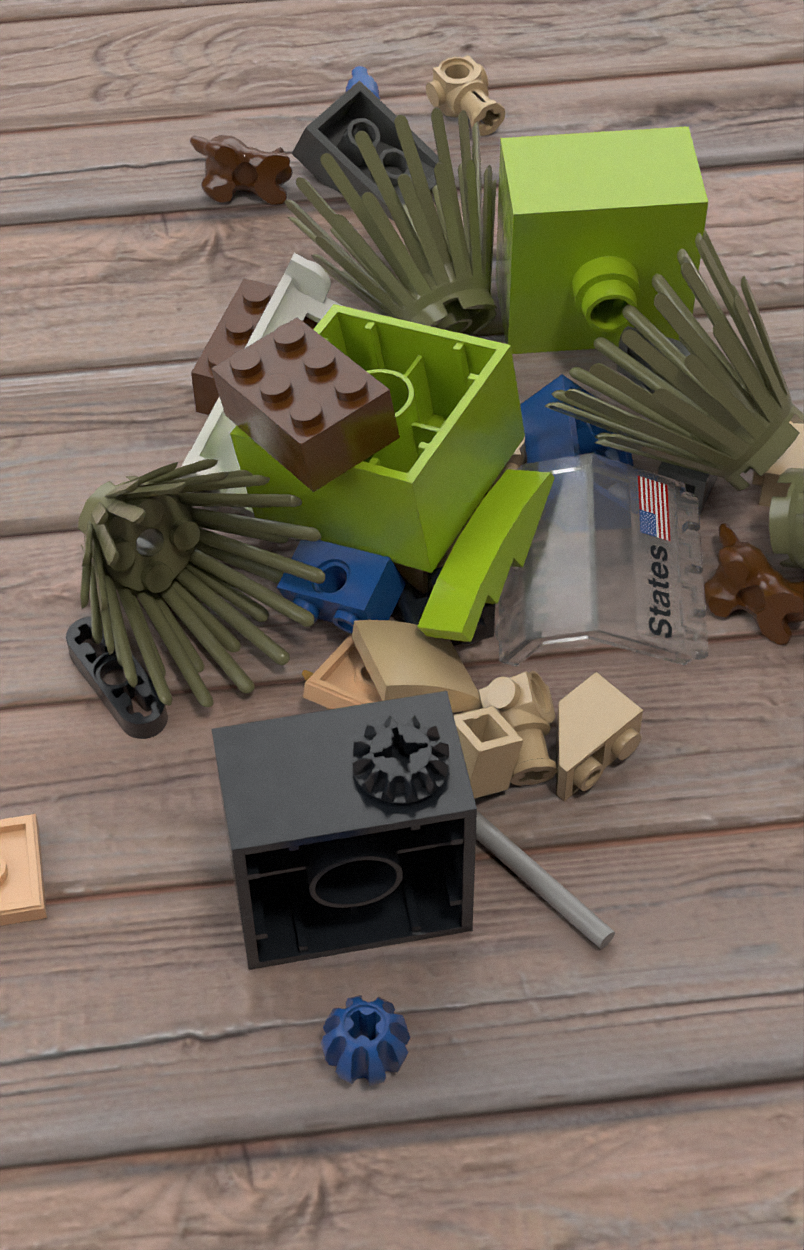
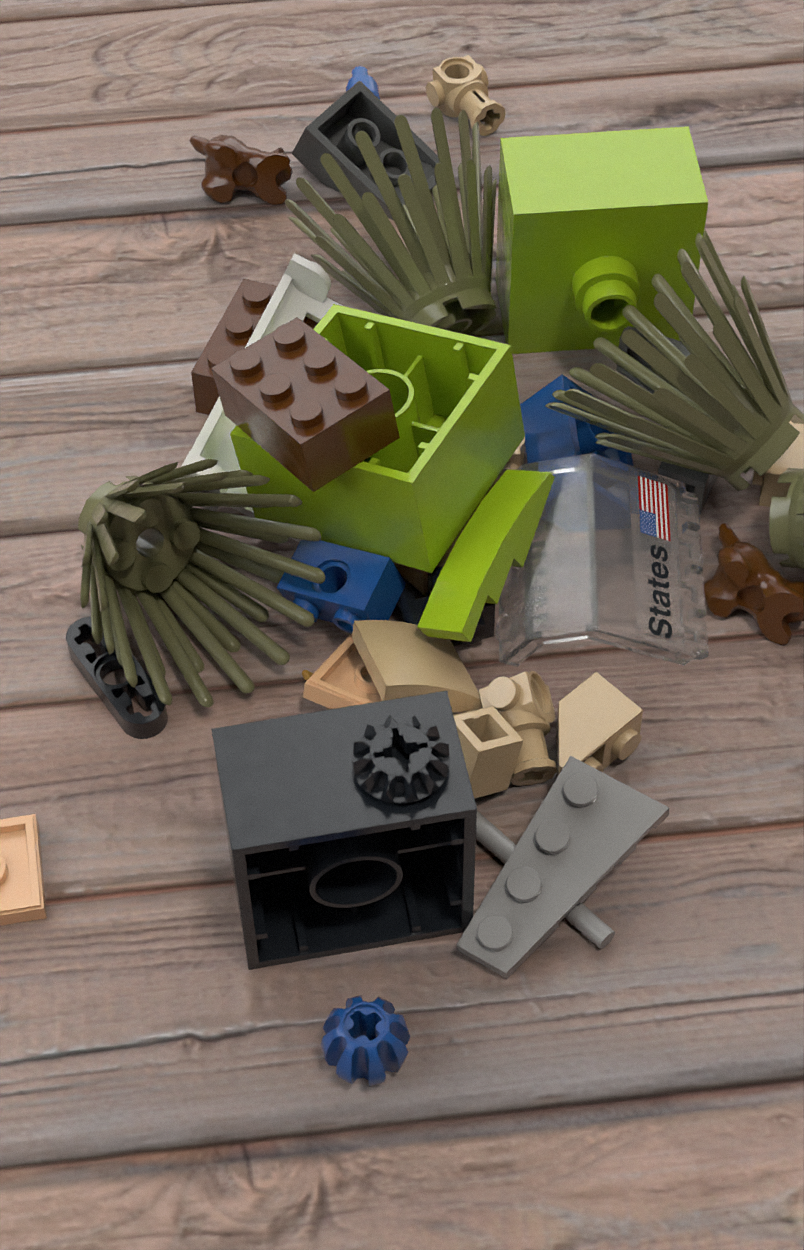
none -> light grey wing [456,756,669,979]

